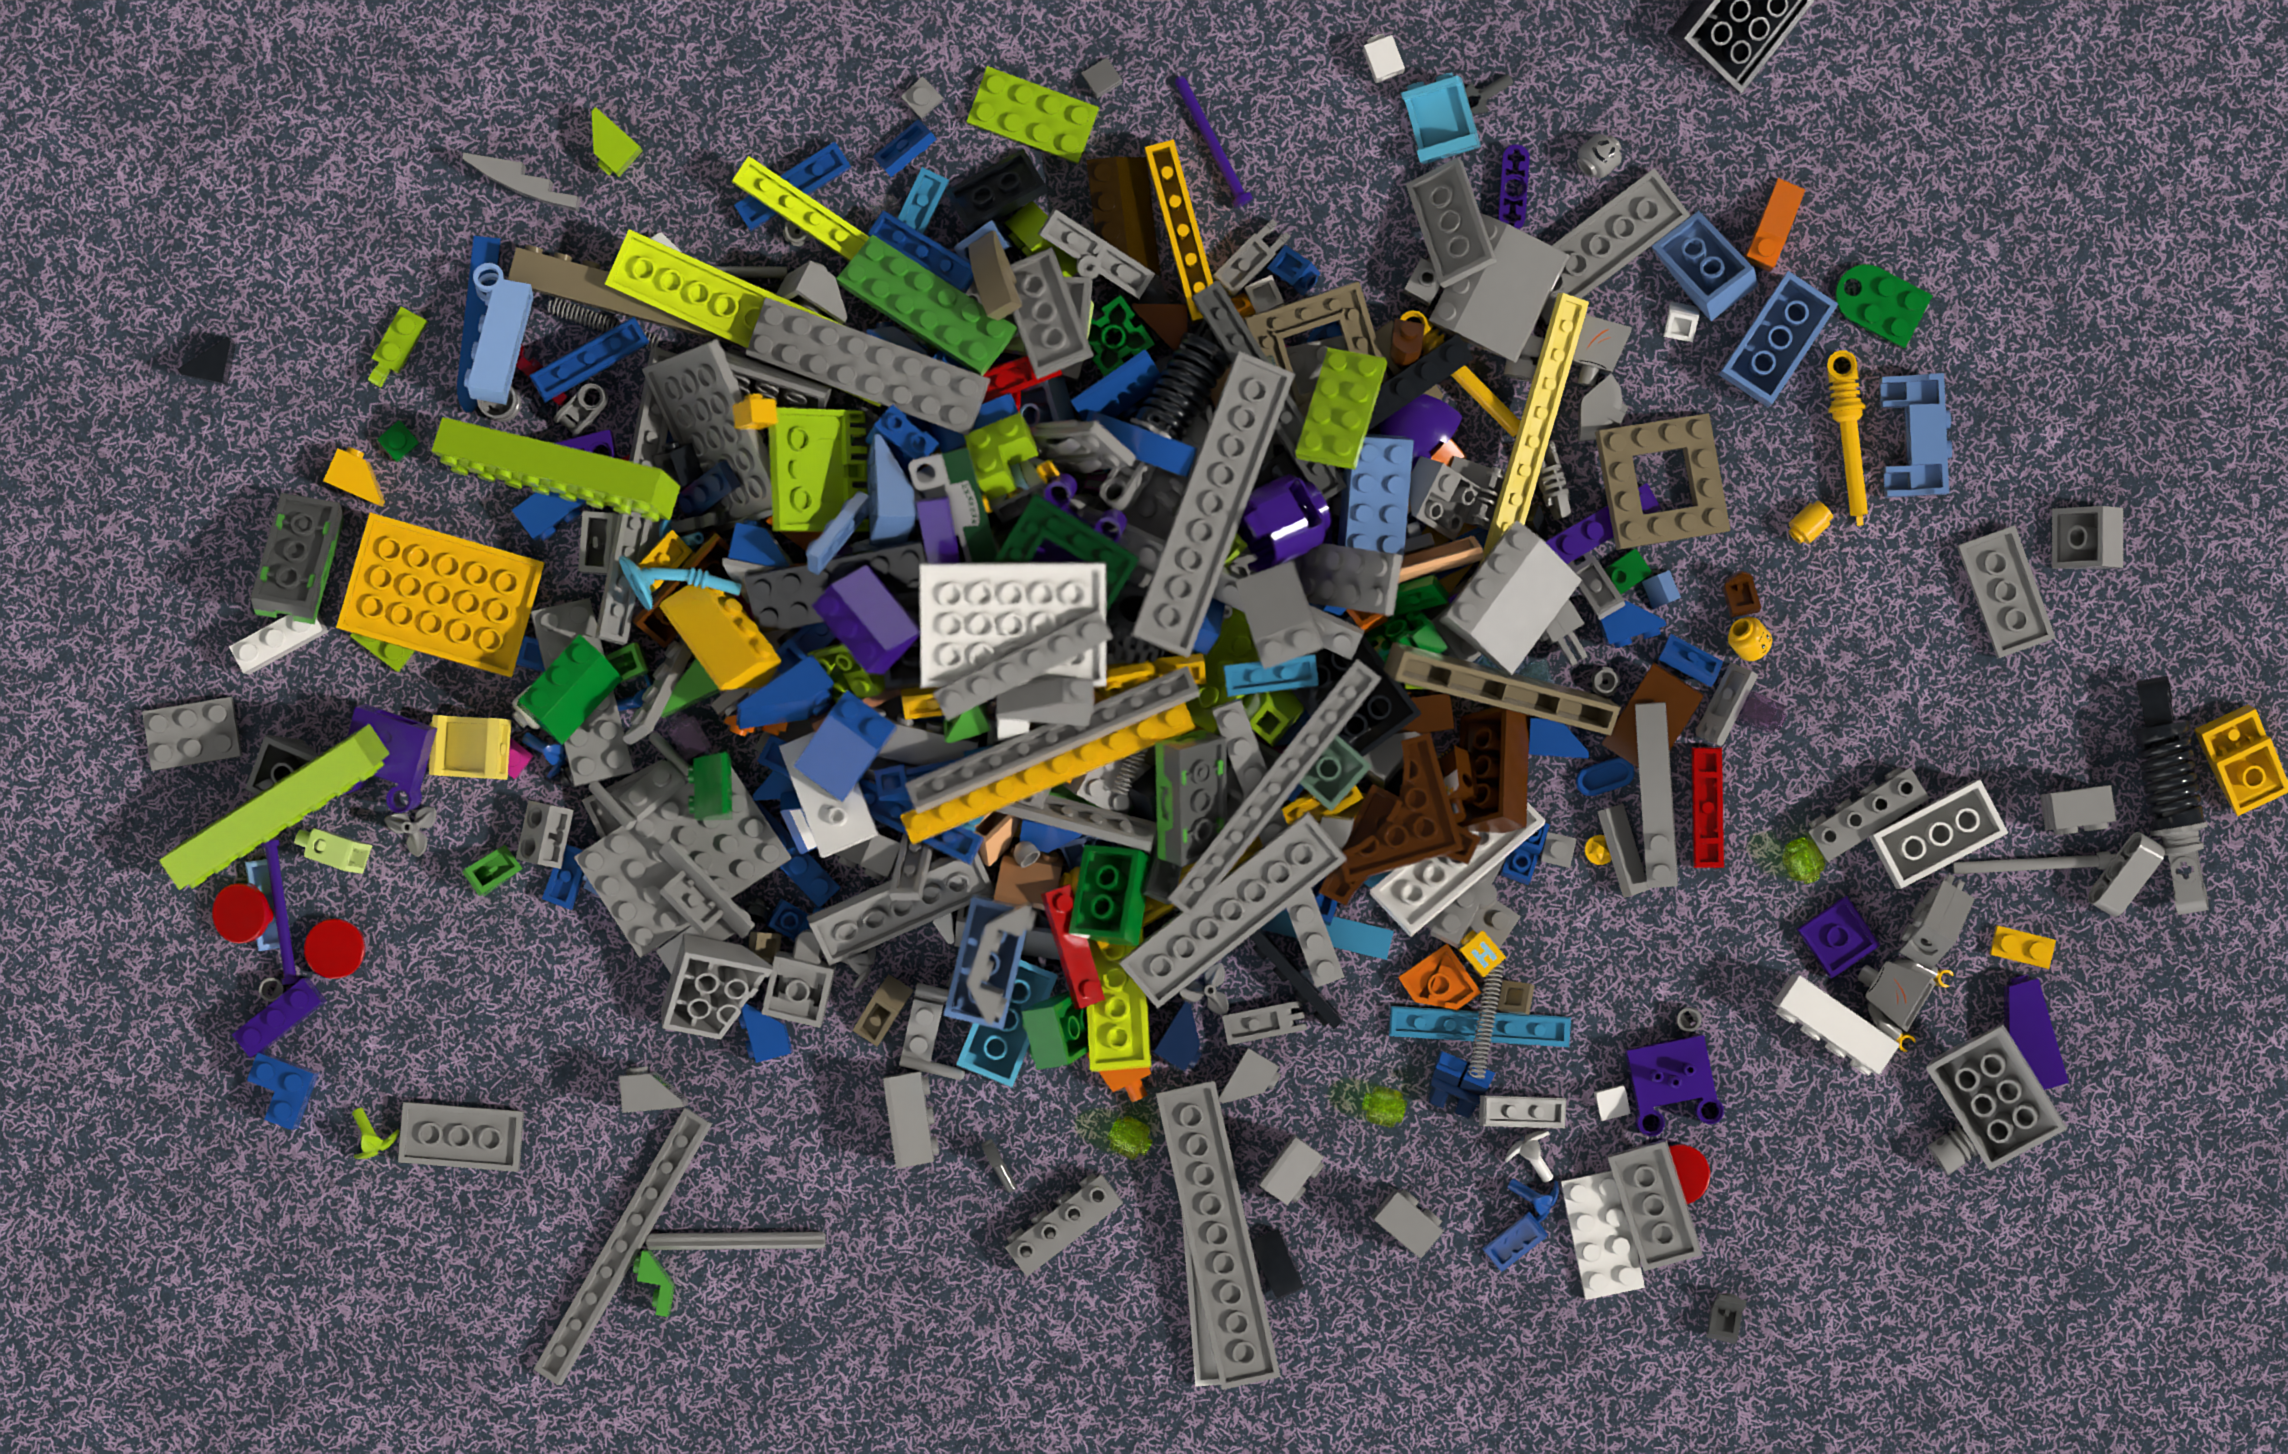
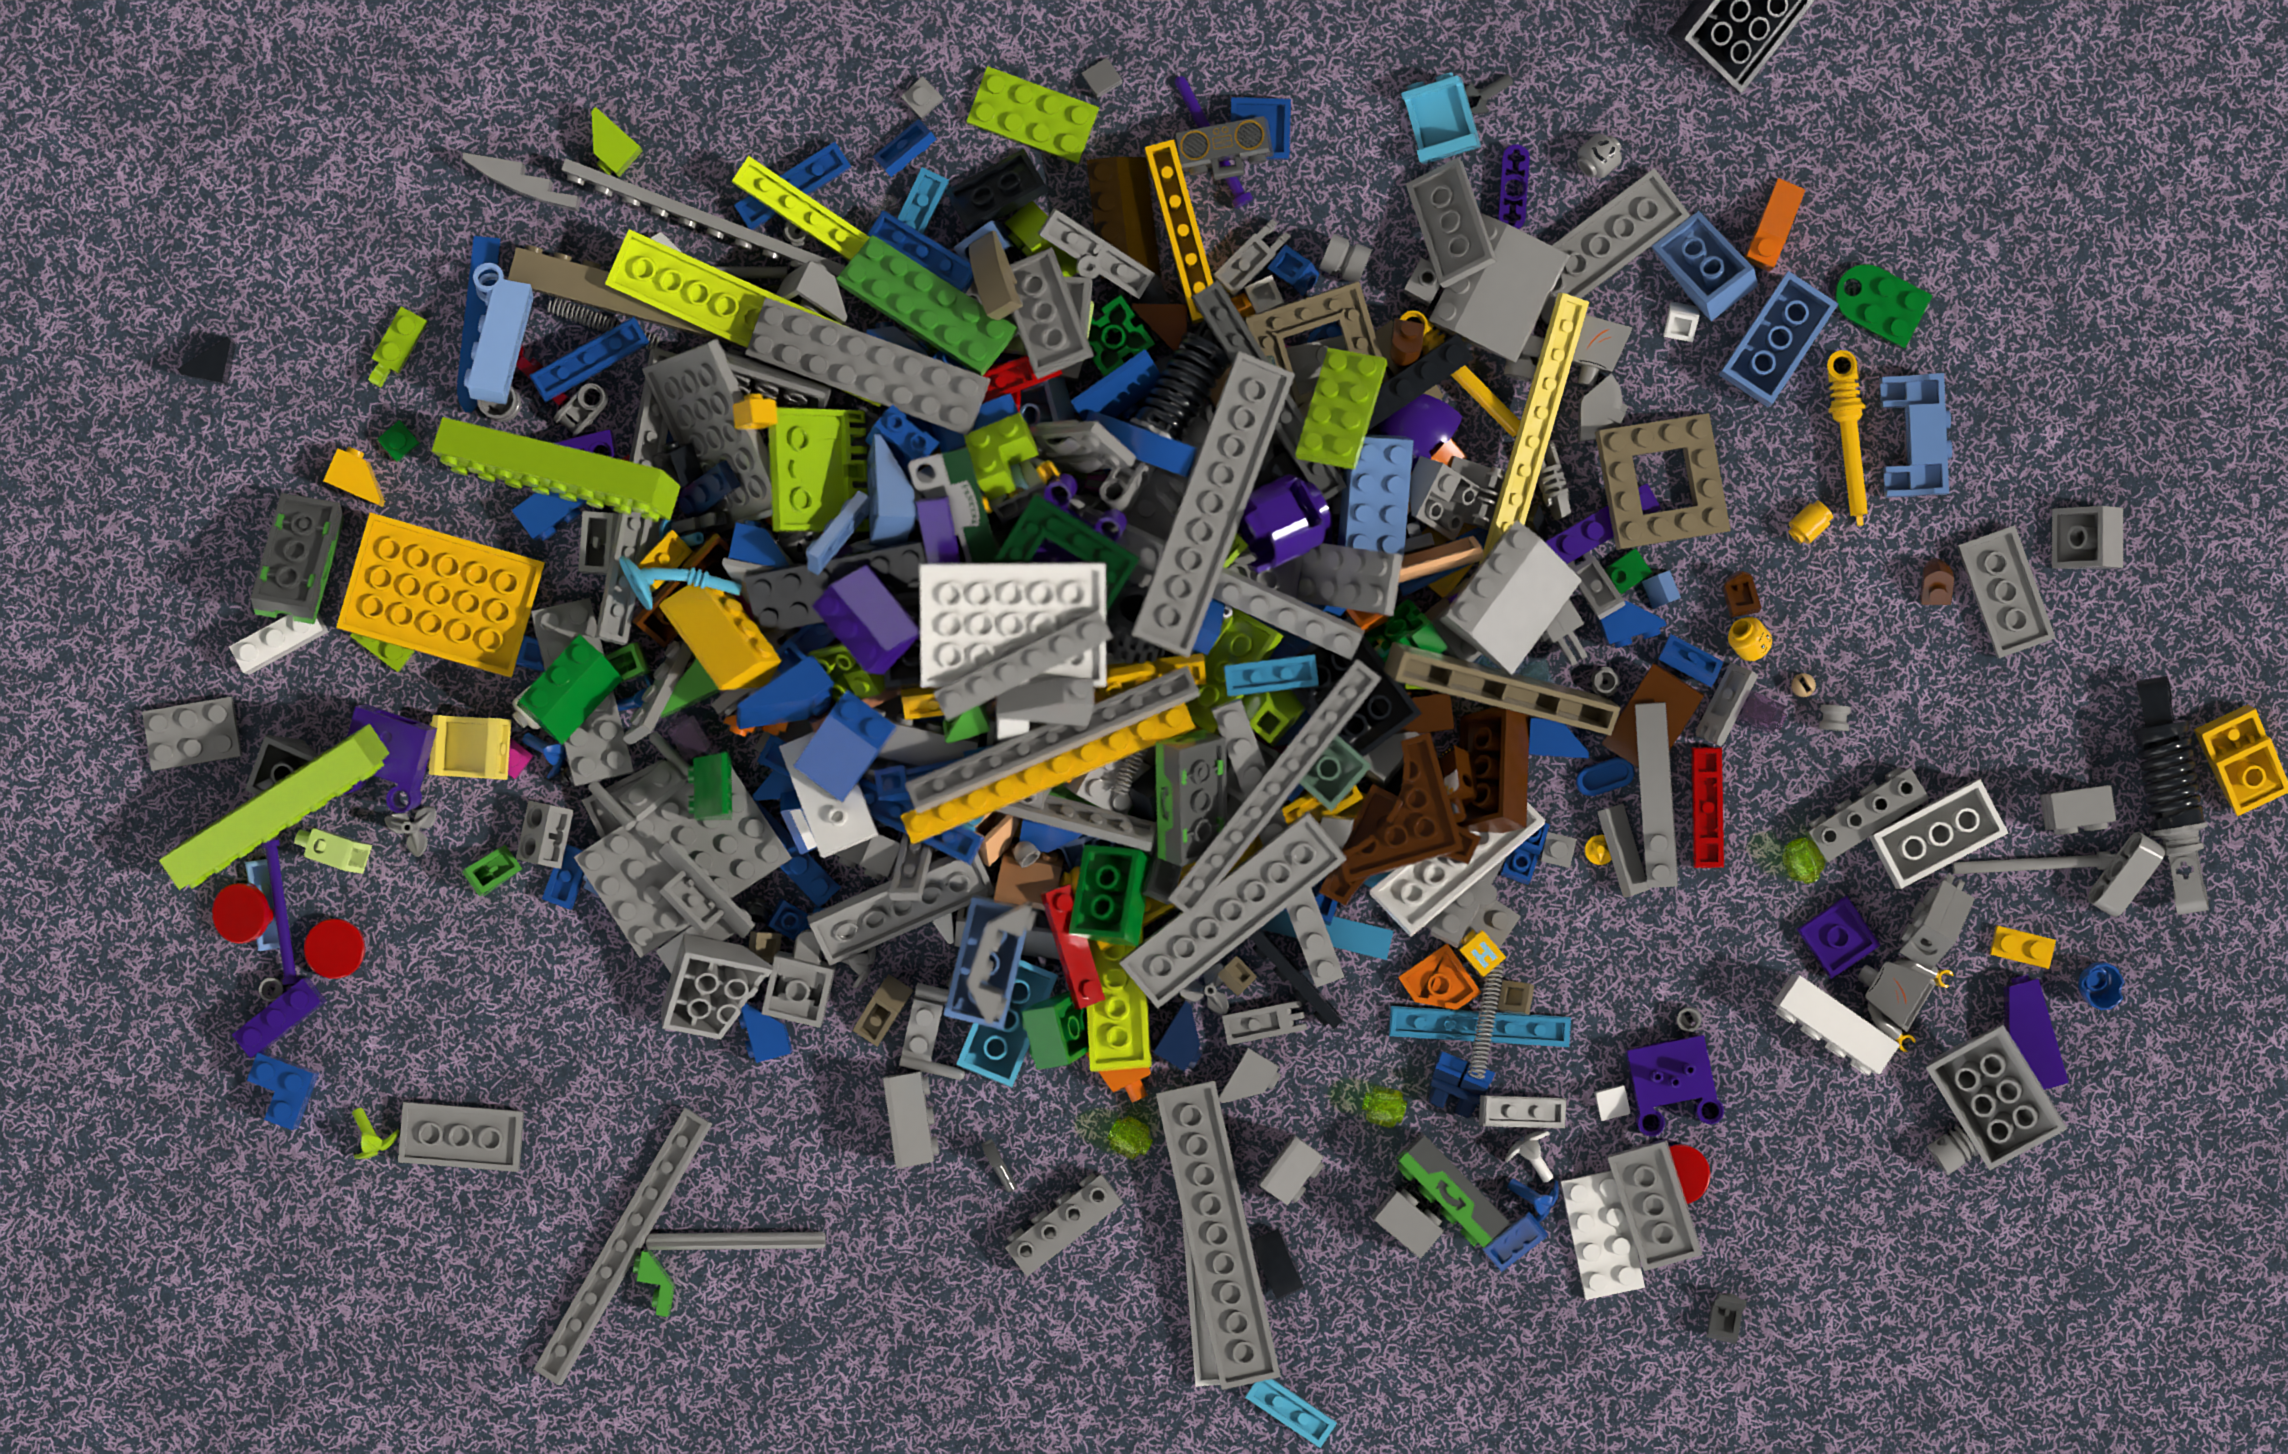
light grey slope [619,1066,688,1113] -> none
light grey slope [1235,560,1323,669] -> none
white brick [1363,34,1405,84] -> none
green plate [1393,575,1449,616] -> none
none -> light grey plate [561,159,846,278]
none -> light grey head [778,531,822,562]
none -> dark grey piece [1176,116,1274,180]
none -> dark tan plate [1217,955,1257,996]
none -> blue plate [1230,97,1291,160]
none -> medium azure plate [1245,1379,1337,1448]
none -> light grey wheel [1319,234,1372,283]
none -> piece [1396,1132,1510,1248]
none -> tan hinge [1791,673,1816,697]
none -> light grey wheel [1819,705,1851,731]
none -> reddish brown plate [1920,557,1955,605]
none -> blue hair [2078,961,2125,1010]

